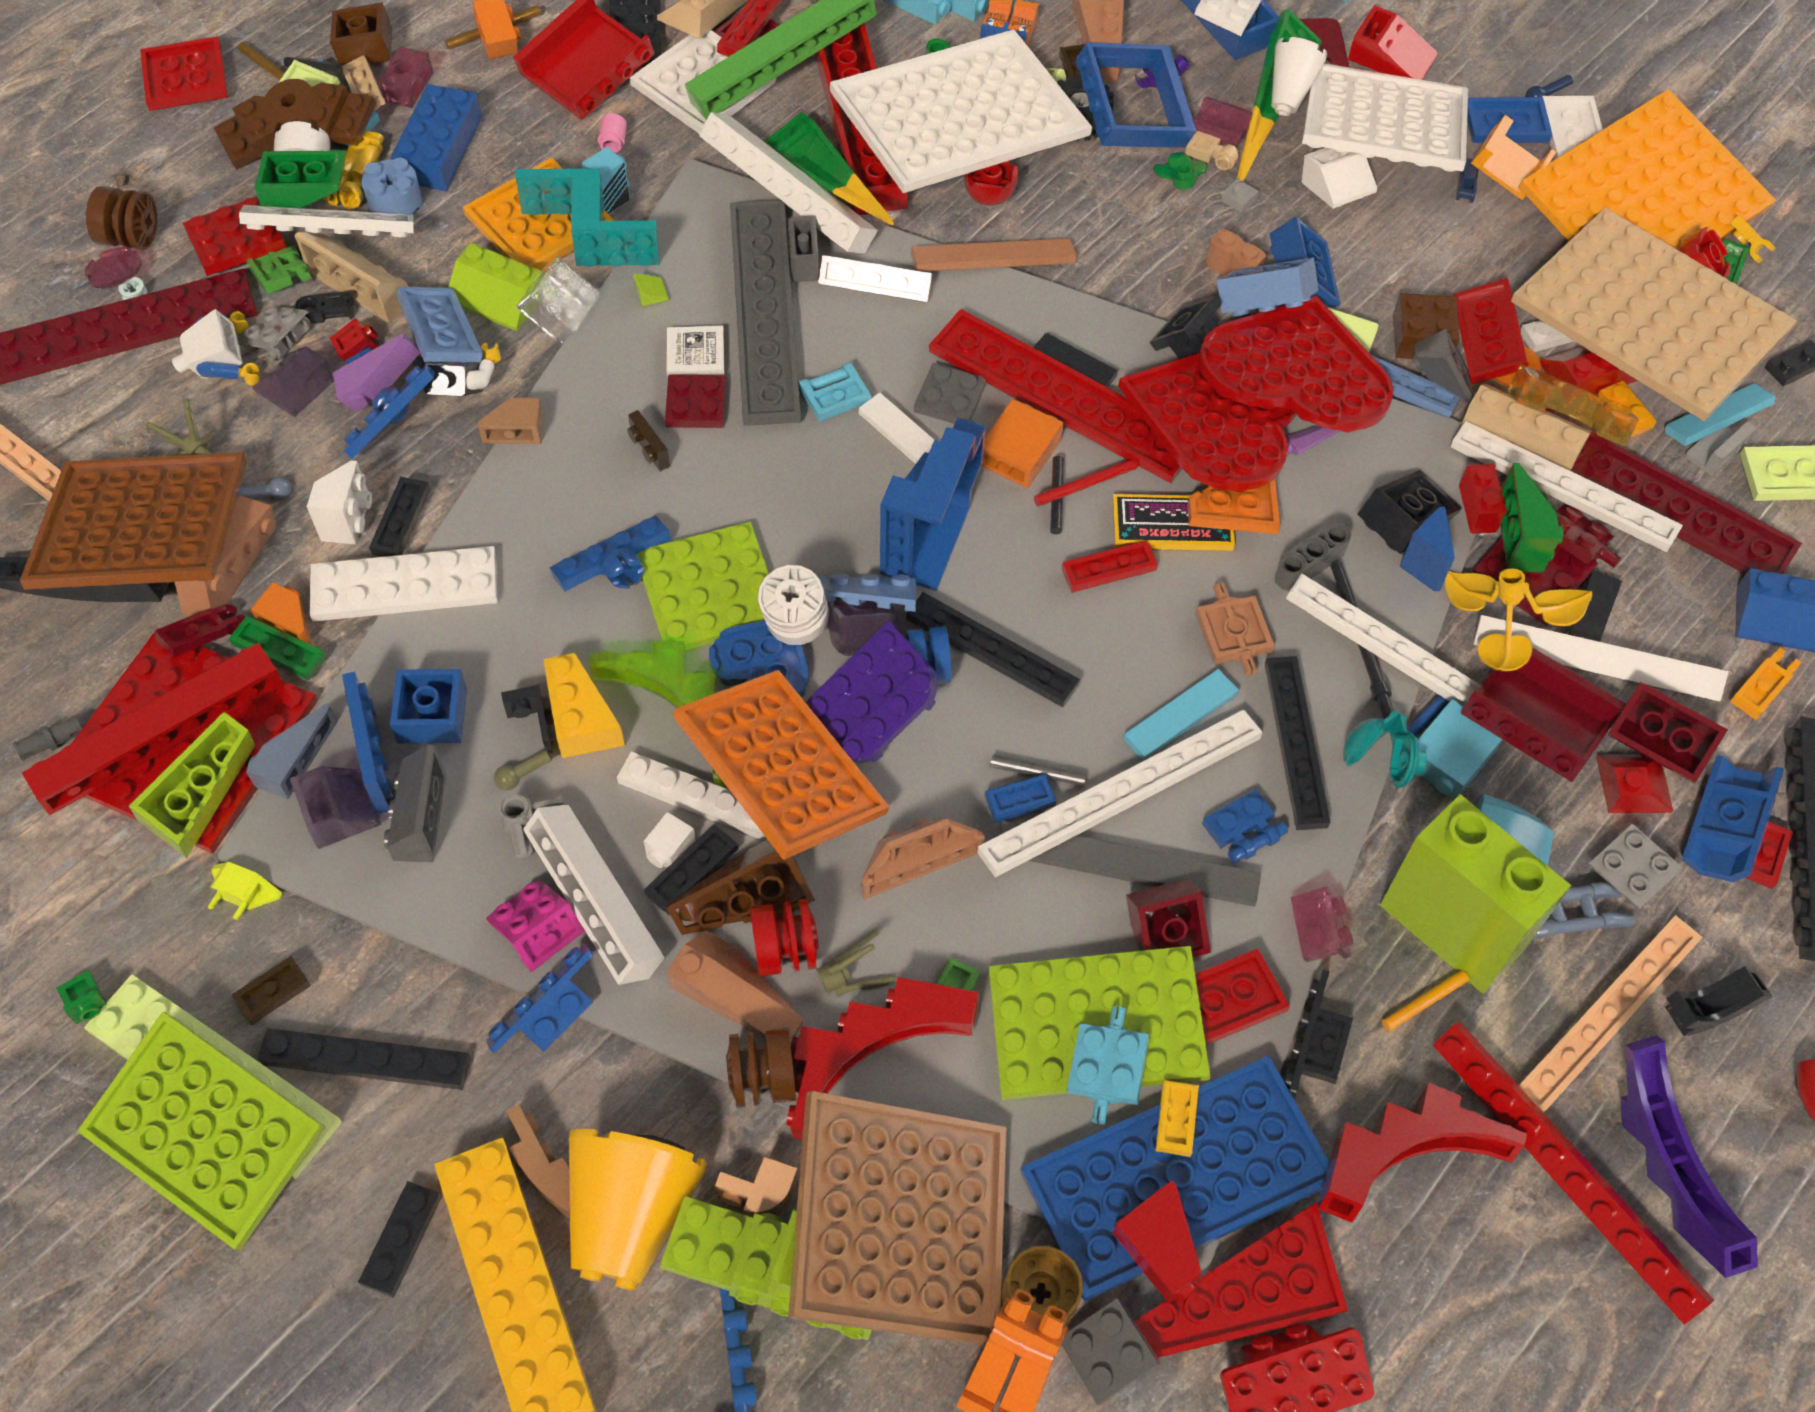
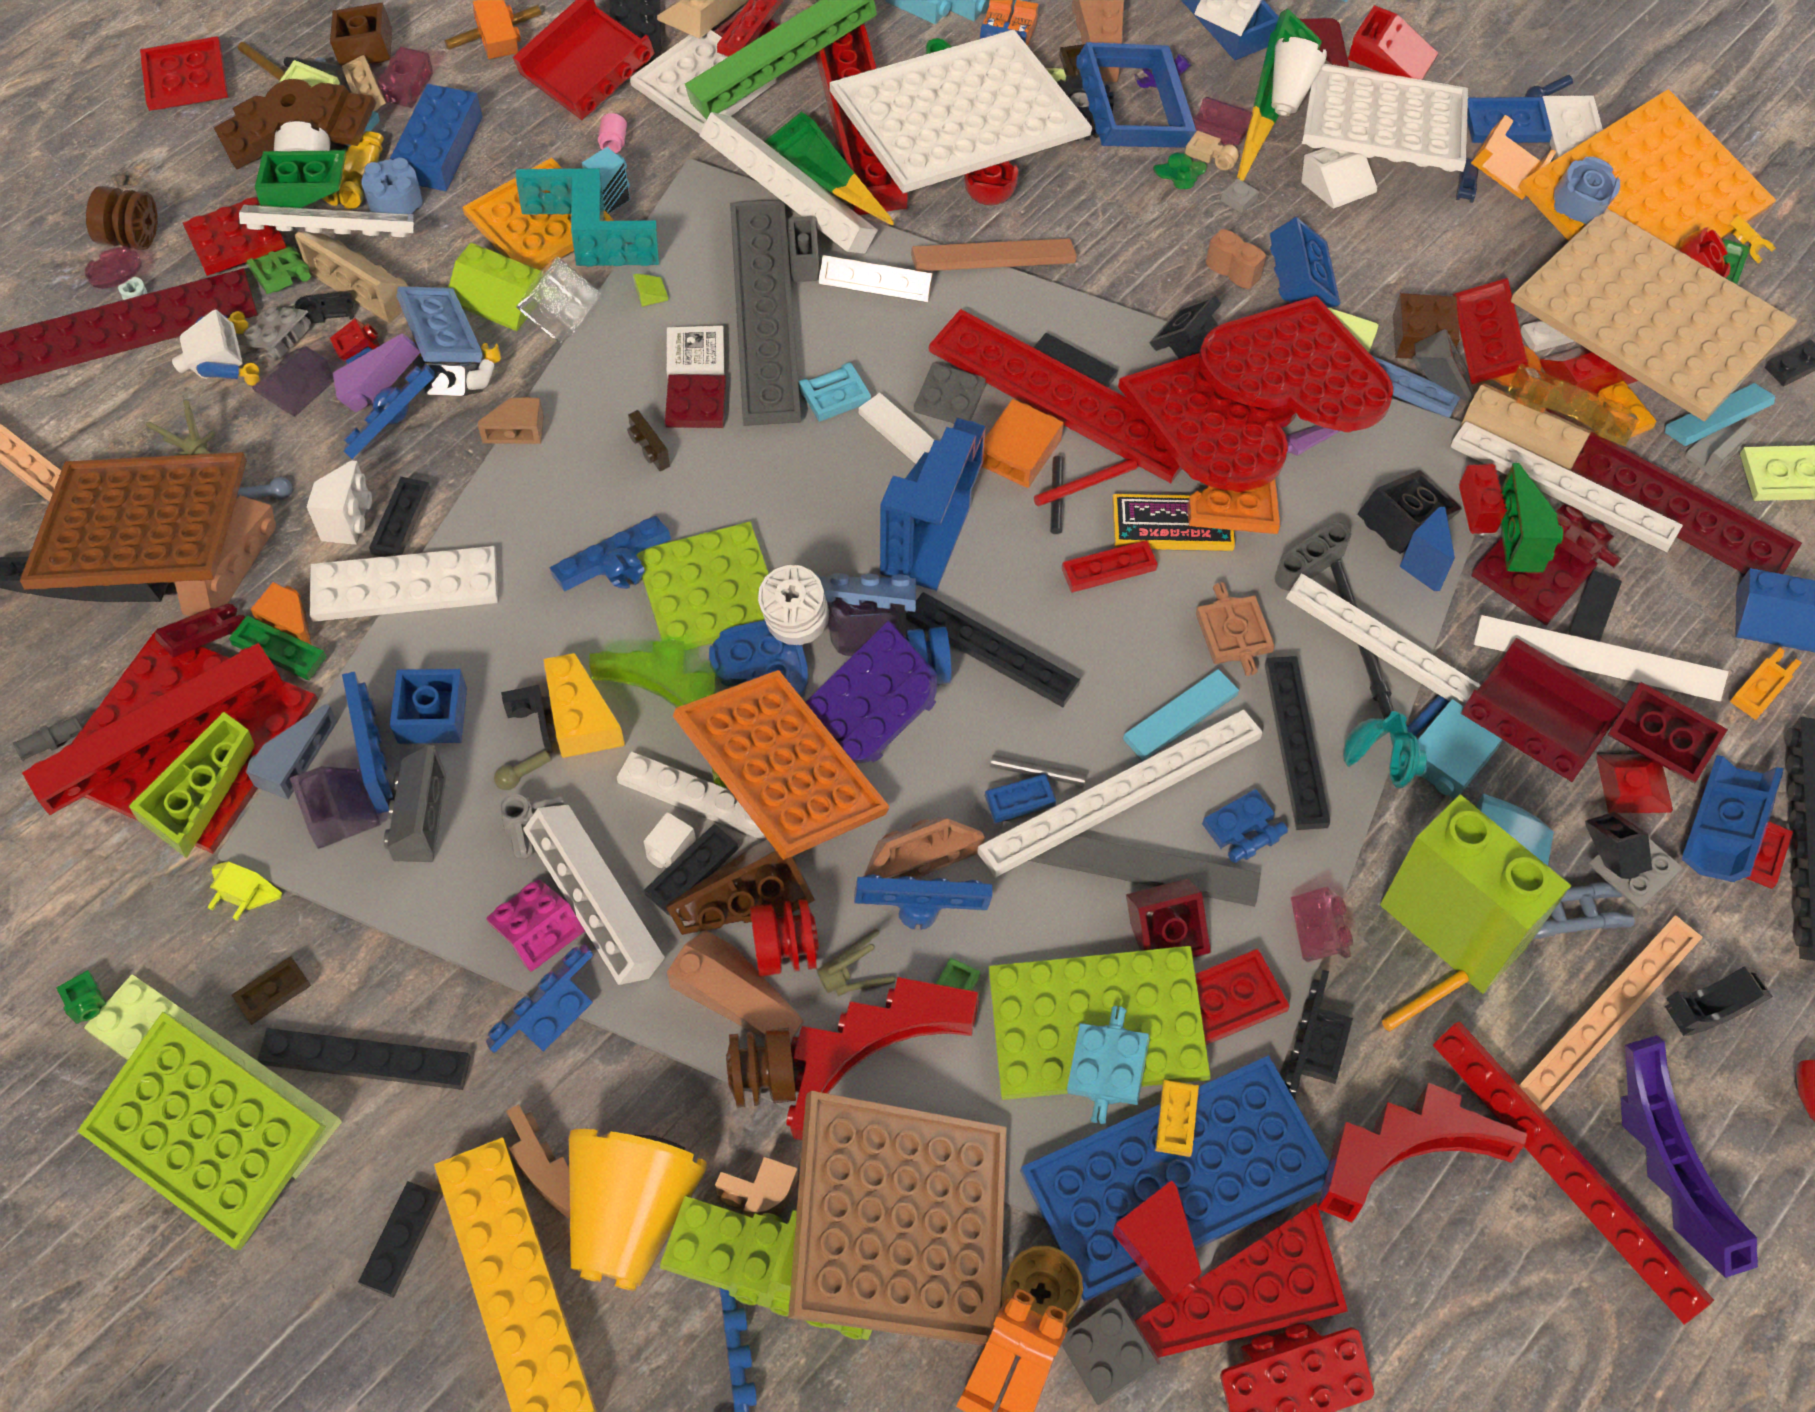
medium blue brick [1217,257,1319,316] -> none
yellow plant [1445,568,1592,671] -> none
none -> blue plate [854,874,992,930]
none -> medium blue brick [1554,157,1620,224]
none -> black slope [1585,812,1653,879]

